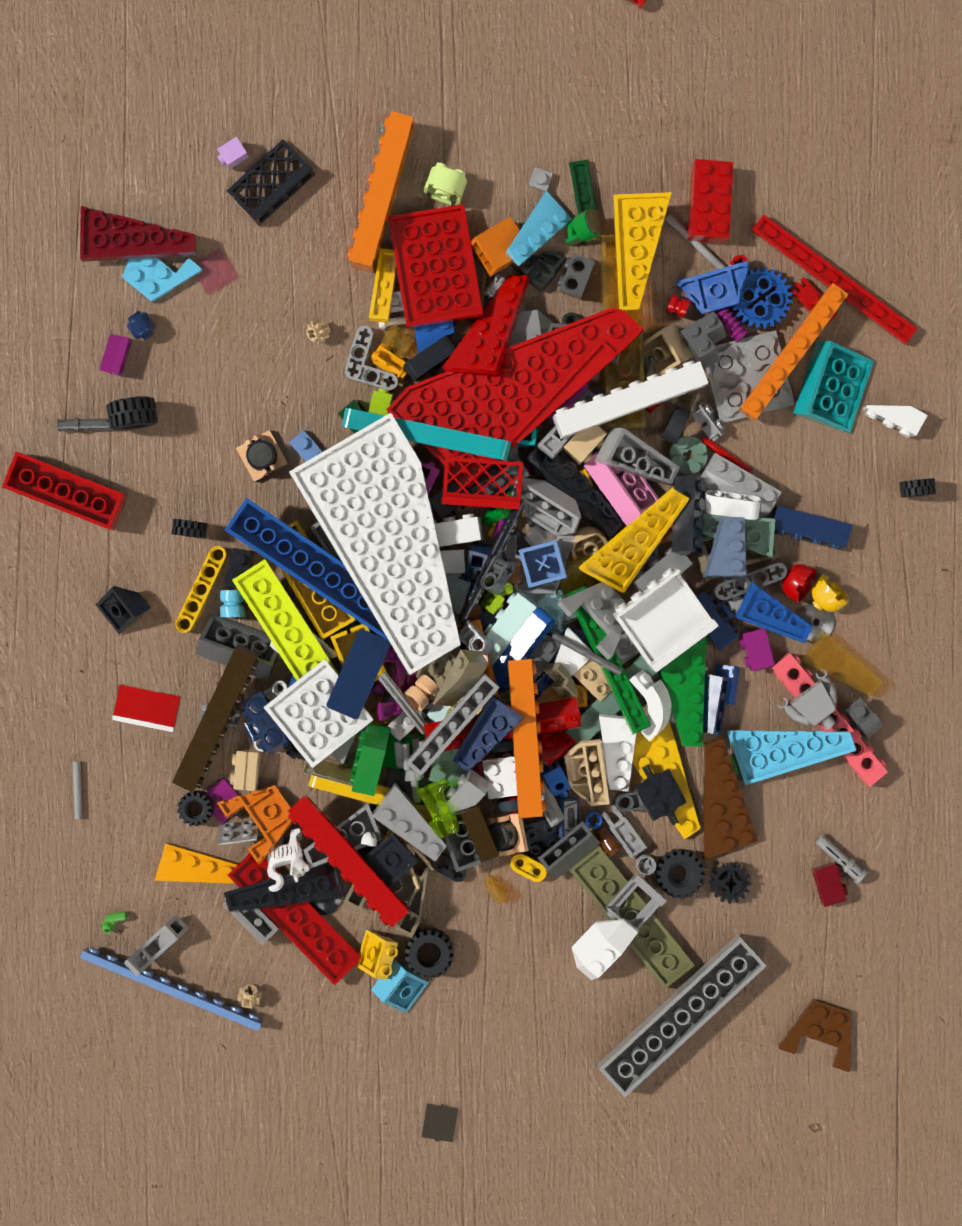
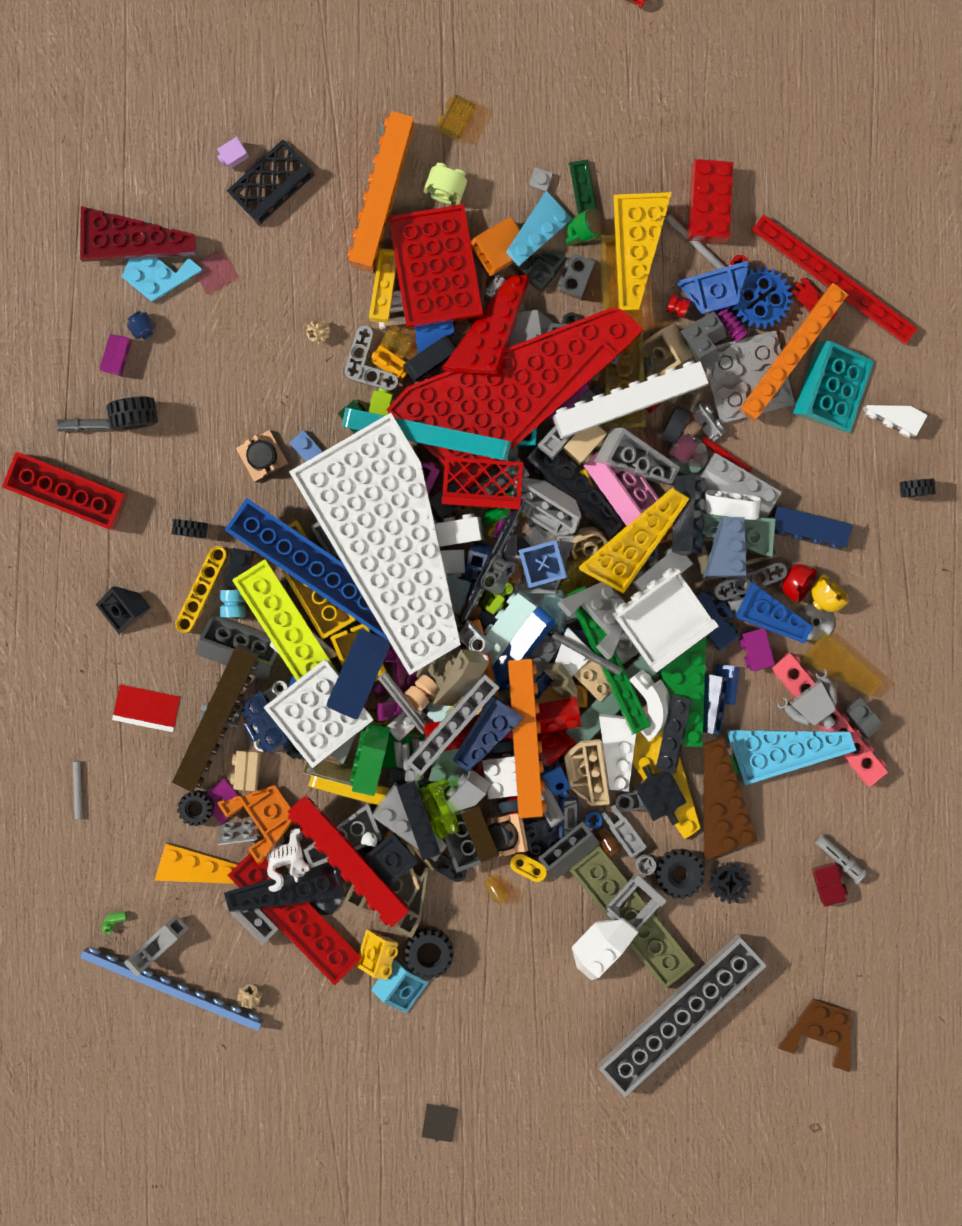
none -> black plate [396,780,441,861]
none -> clear yellow brick [436,94,476,142]
none -> black plate [656,694,693,774]
none -> clear pink brick [668,434,698,465]

